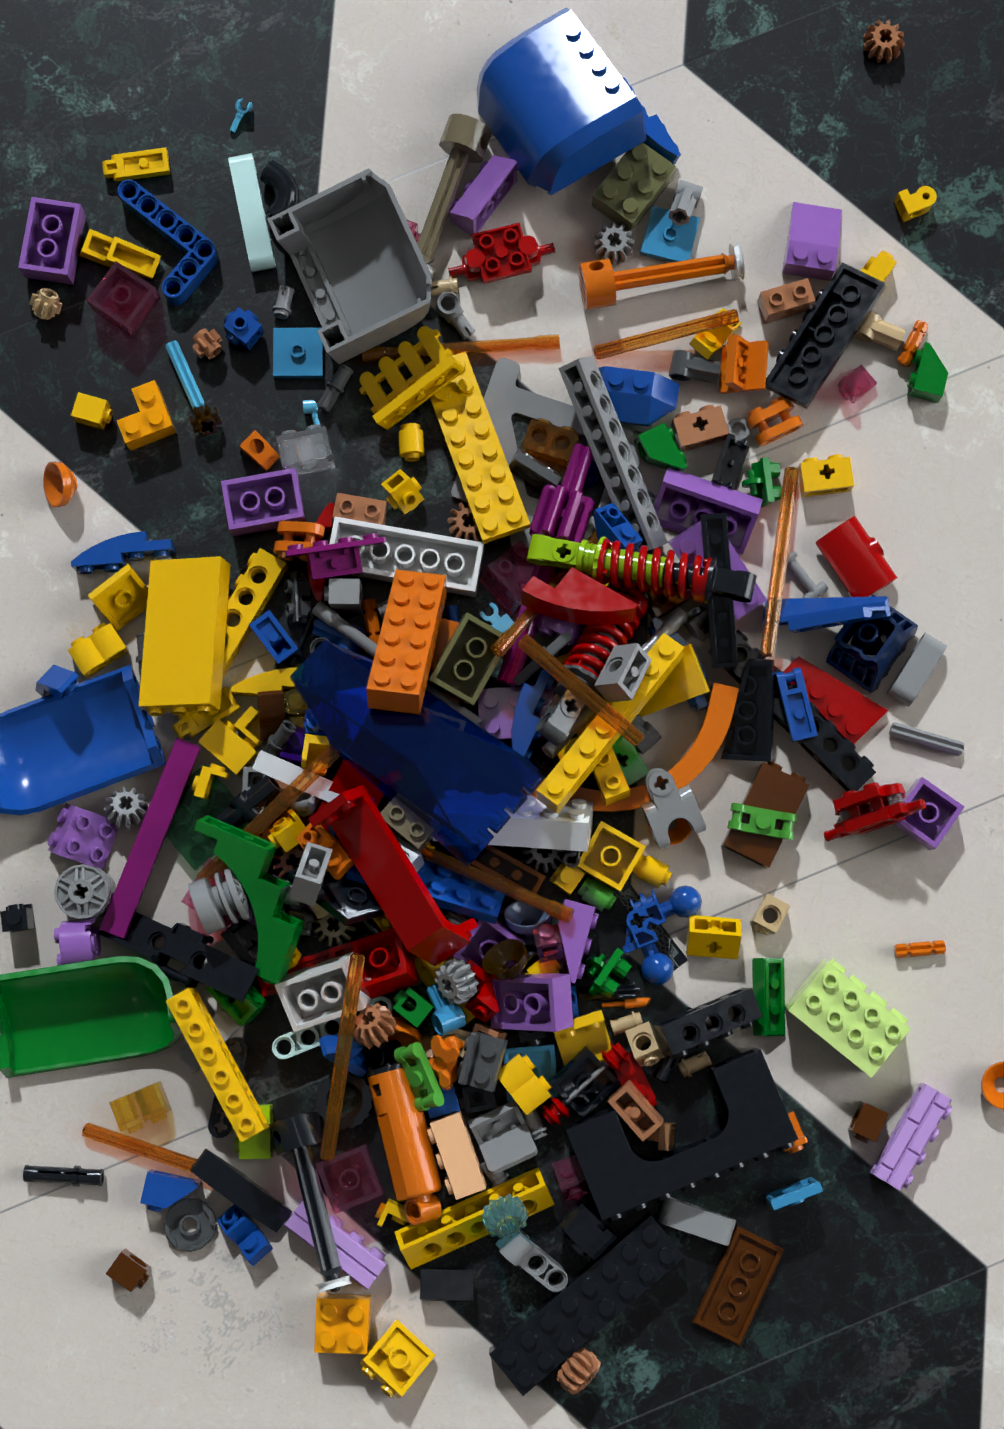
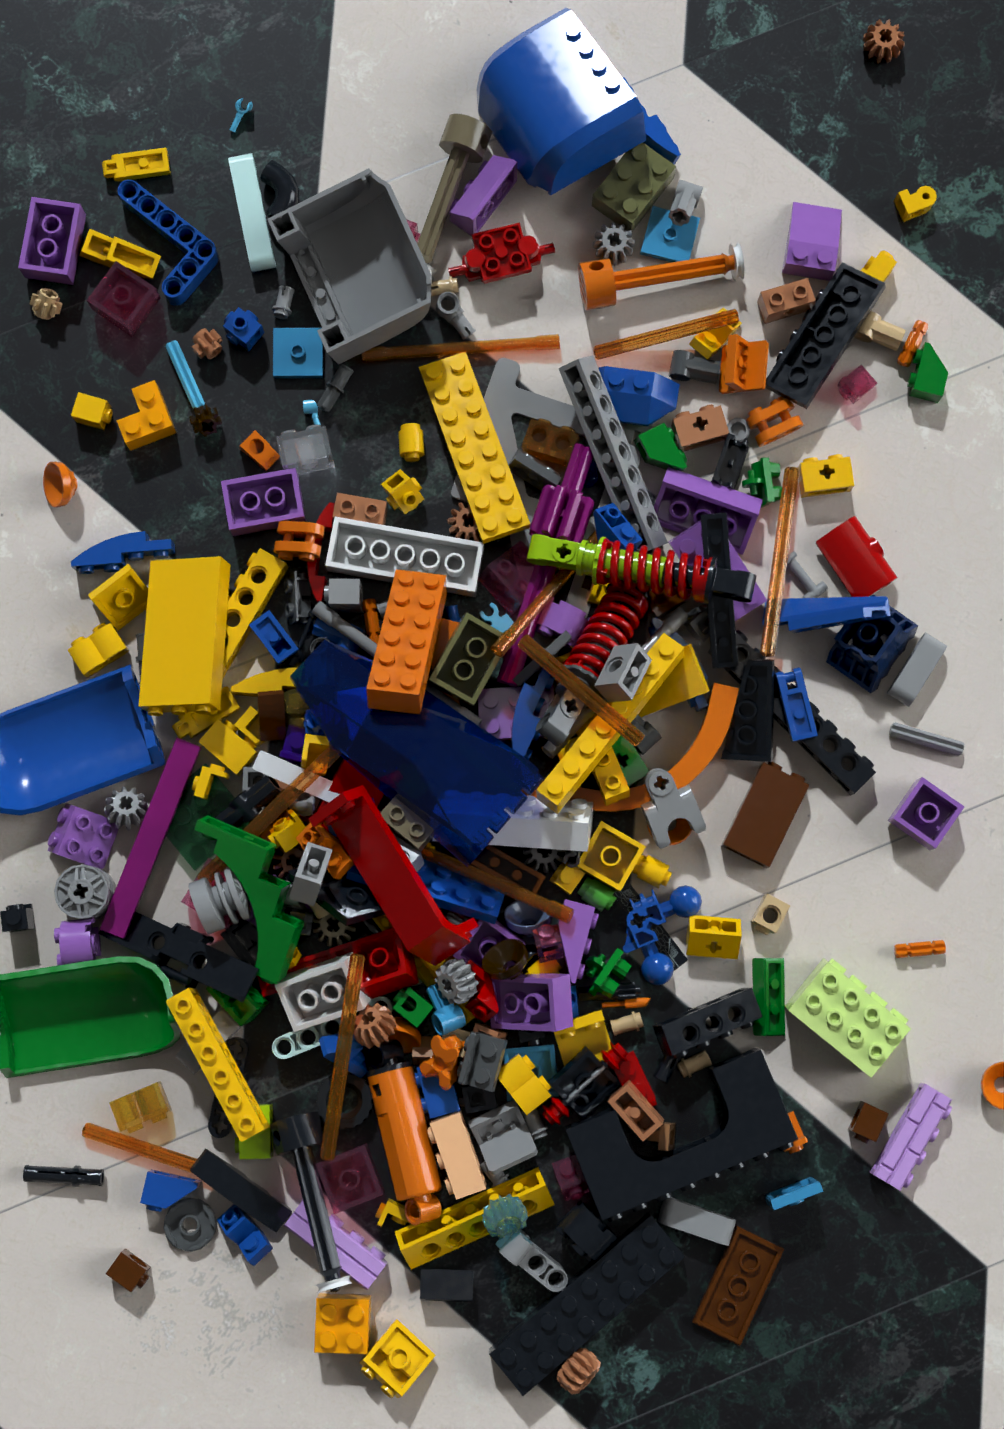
blue slope [35,665,79,701] -> none
dark grey axle [263,720,296,757] -> none
magenta bracket [281,533,386,580] -> none
yellow fence [359,326,465,430] -> none
bright green plate [394,1042,444,1112] -> none
red slope [521,567,638,625] -> none
tan brick [625,1021,665,1067] -> none
bright green plate [727,803,797,841] -> none
red wing [783,656,888,744] -> none
red piece [824,783,926,841] -> none

